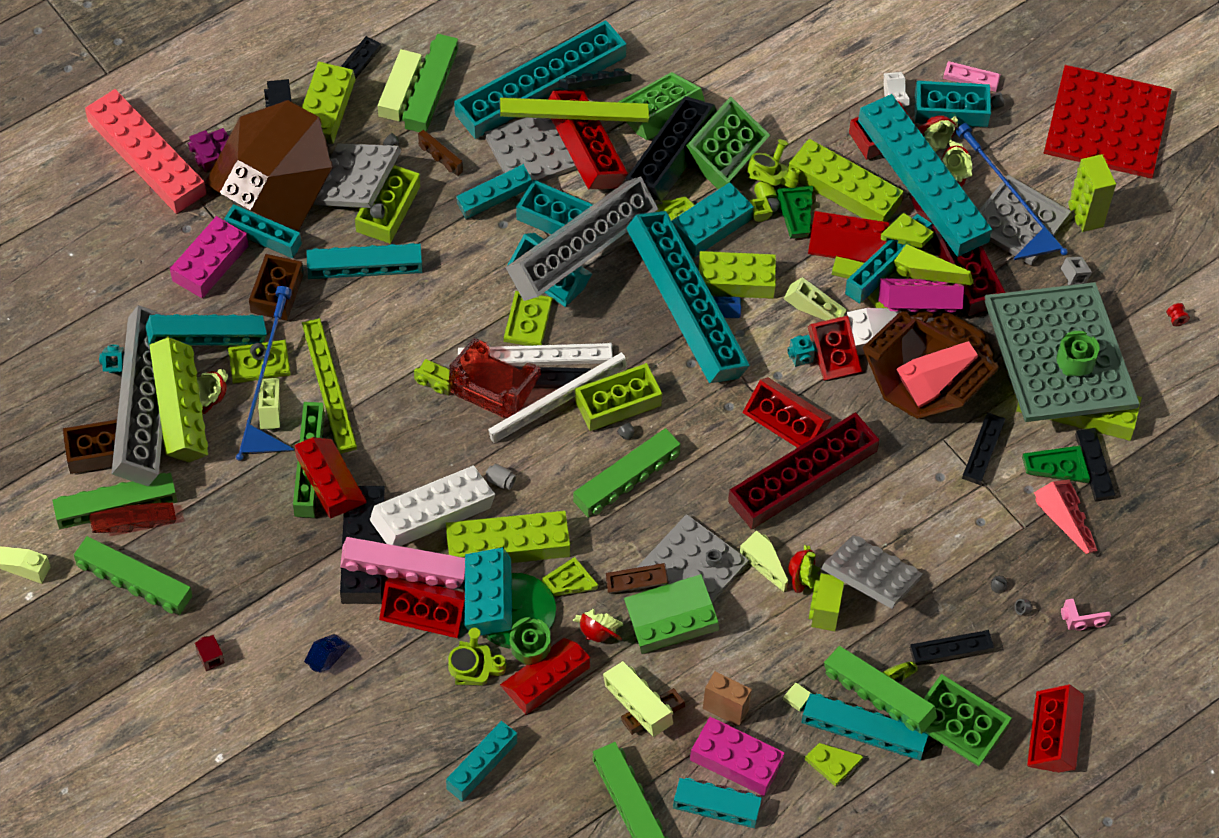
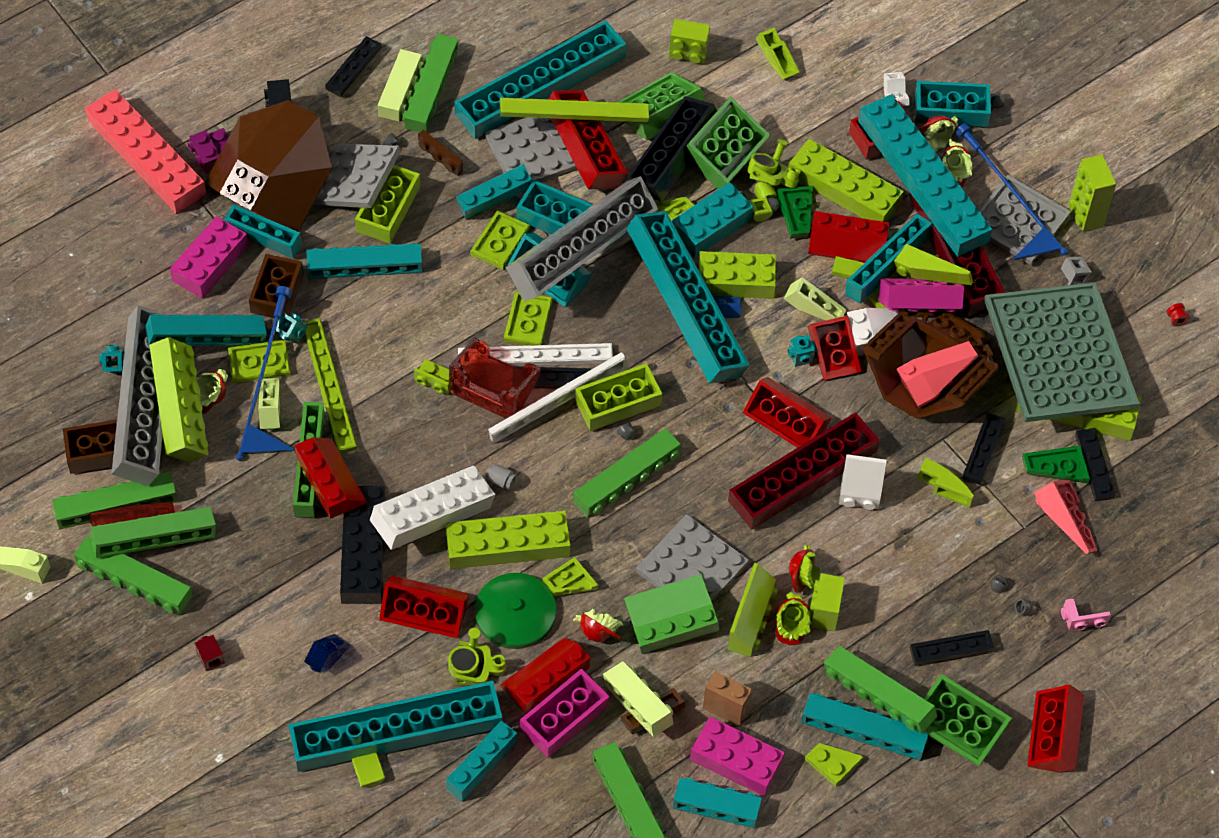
dark grey hinge [250,343,266,360] -> none
lime brick [302,61,356,144] -> none
bright pink brick [340,537,465,589] -> none
dark grey hinge [370,203,385,219] -> none
teal brick [465,547,512,635] -> none
bright green brick [509,617,551,665] -> none
black plate [559,68,632,91] -> none
reddish brown plate [606,563,669,594] -> none
dark grey hinge [706,549,722,567] -> none
yellowish green slope [740,531,788,592] -> none
yellowish green tile [783,682,810,712] -> none
light grey plate [822,535,923,609] -> none
lime wing [881,213,934,248] -> none
lime brick [882,662,918,681] -> none
bright pink tile [943,61,1001,92] -> none
red plate [1043,65,1172,179] -> none
bright green brick [1056,331,1100,376] -> none
none -> bright green brick [91,507,216,558]
none -> teal brick [276,312,308,342]
none -> teal brick [288,681,502,772]
none -> lime slope [351,753,385,787]
none -> lime tile [470,210,530,270]
none -> dark pink brick [520,669,610,758]
none -> lime brick [669,19,710,64]
none -> lime slope [728,563,778,657]
none -> lime slope [756,28,800,80]
none -> lime hair [776,592,812,645]
none -> white slope [839,455,887,510]
none -> lime slope [918,458,974,508]

